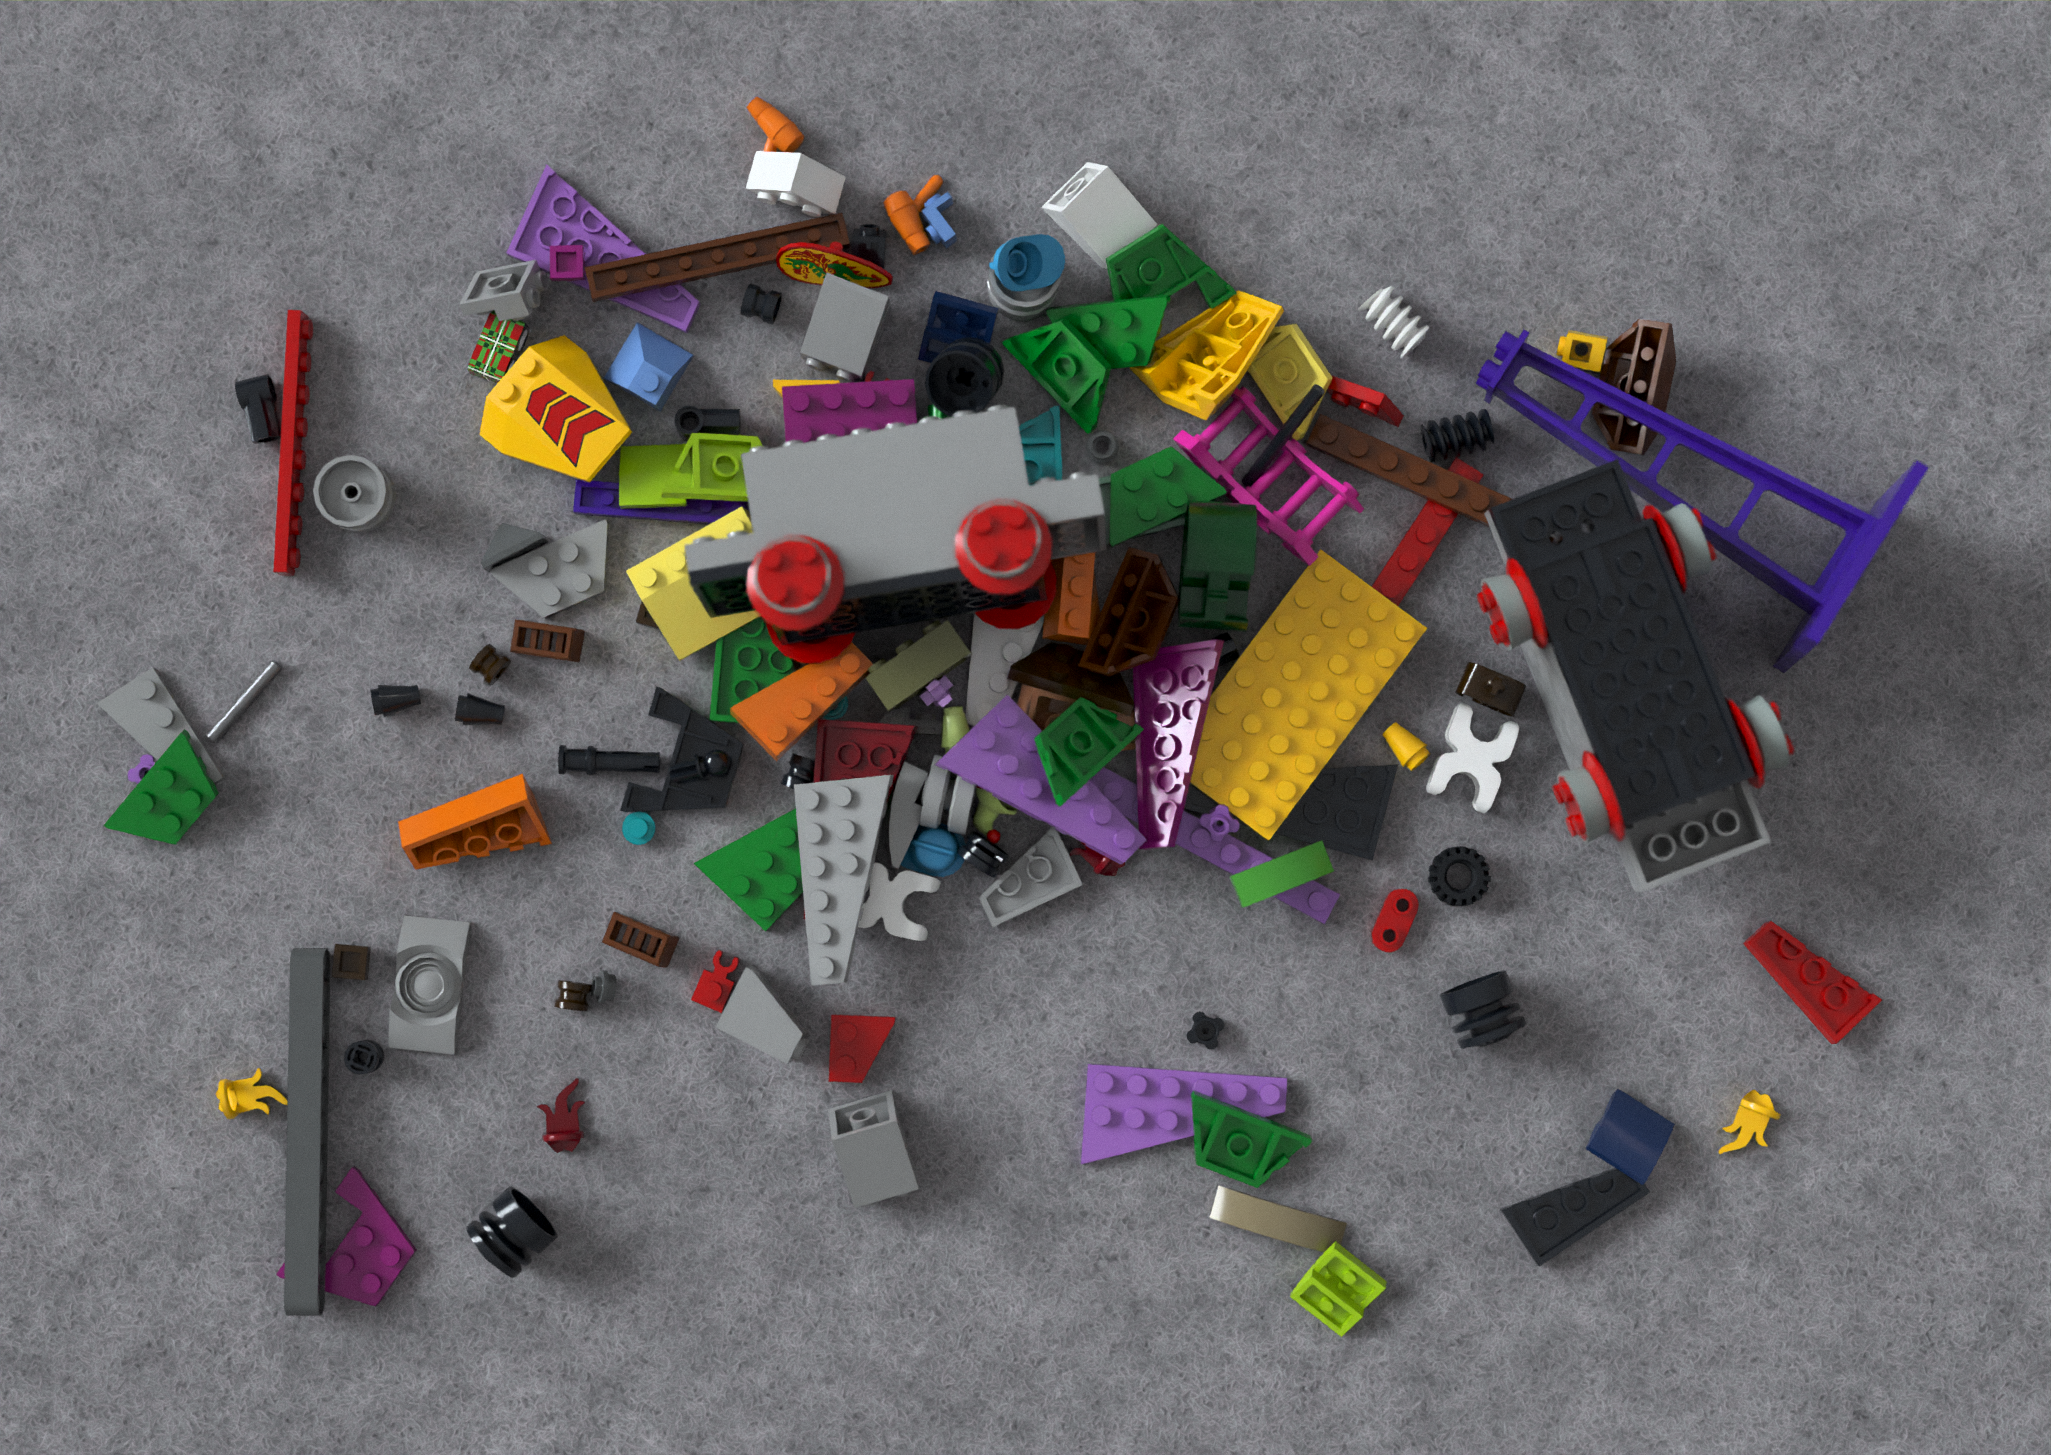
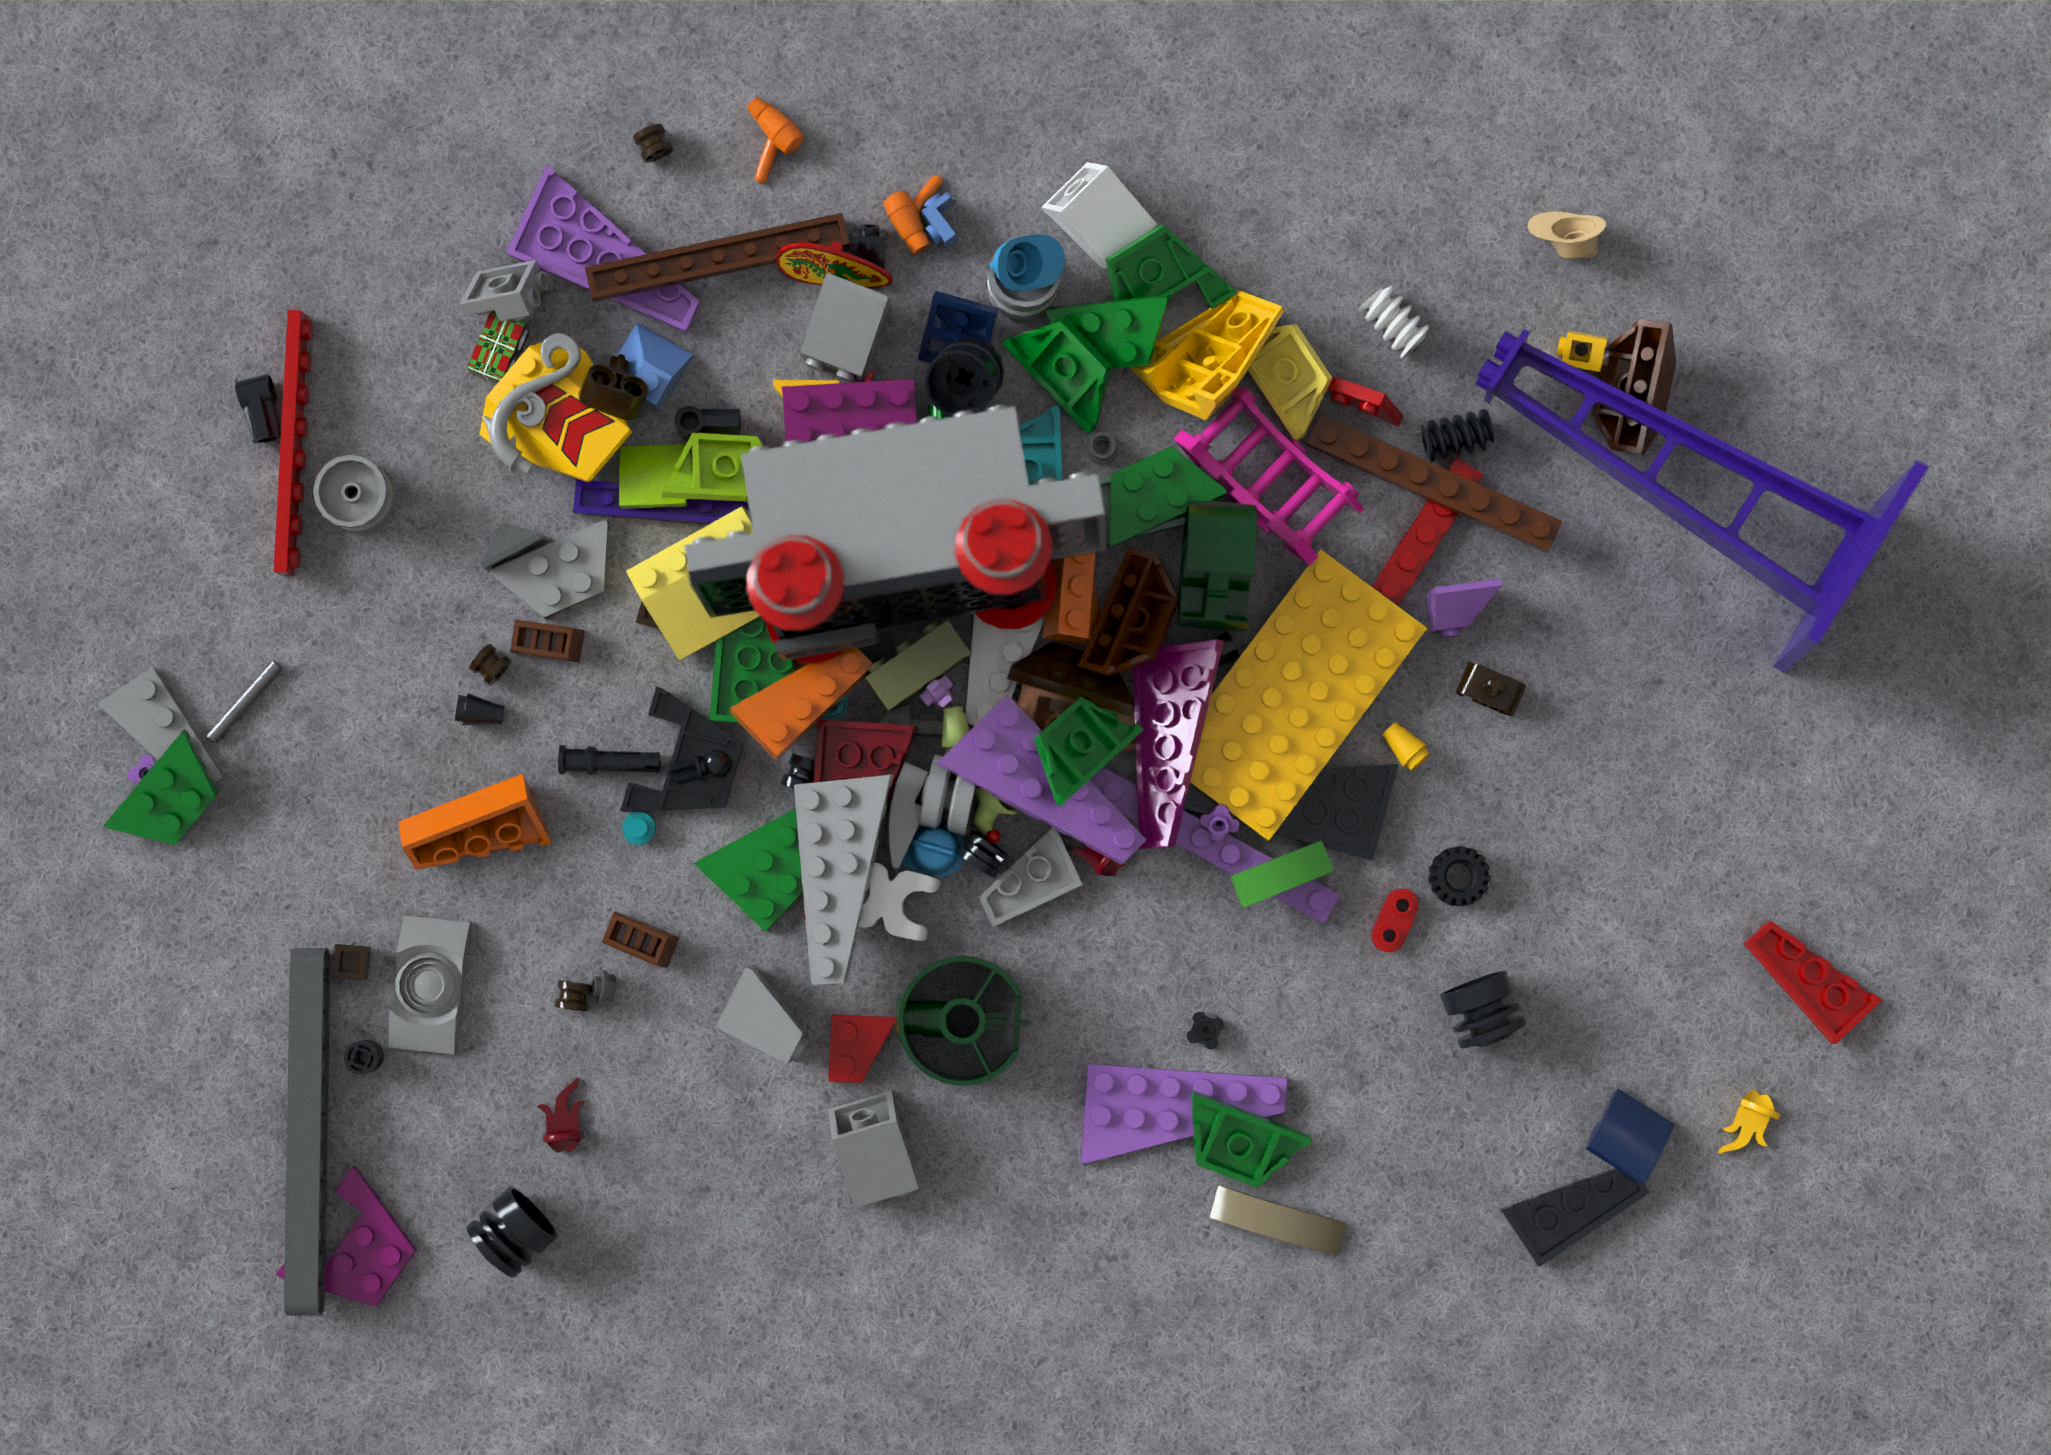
yellow piece [216,1068,288,1120] -> none
black cone [370,685,421,717] -> none
magenta plate [550,245,585,281] -> none
red plate [691,950,739,1013] -> none
black wheel [741,283,782,325] -> none
white brick [746,151,846,218] -> none
black bar [1242,384,1325,487] -> none
lime slope [1290,1241,1387,1337] -> none
white piece [1426,702,1519,814] -> none
black piece [1477,459,1794,892] -> none
none -> light grey plant [483,333,581,475]
none -> dark brown beam [578,354,649,420]
none -> dark brown wheel [633,124,673,163]
none -> dark grey tile [775,623,880,661]
none -> dark green animal [895,956,1029,1086]
none -> medium lavender slope [1426,579,1502,638]
none -> tan piece [1527,211,1606,259]

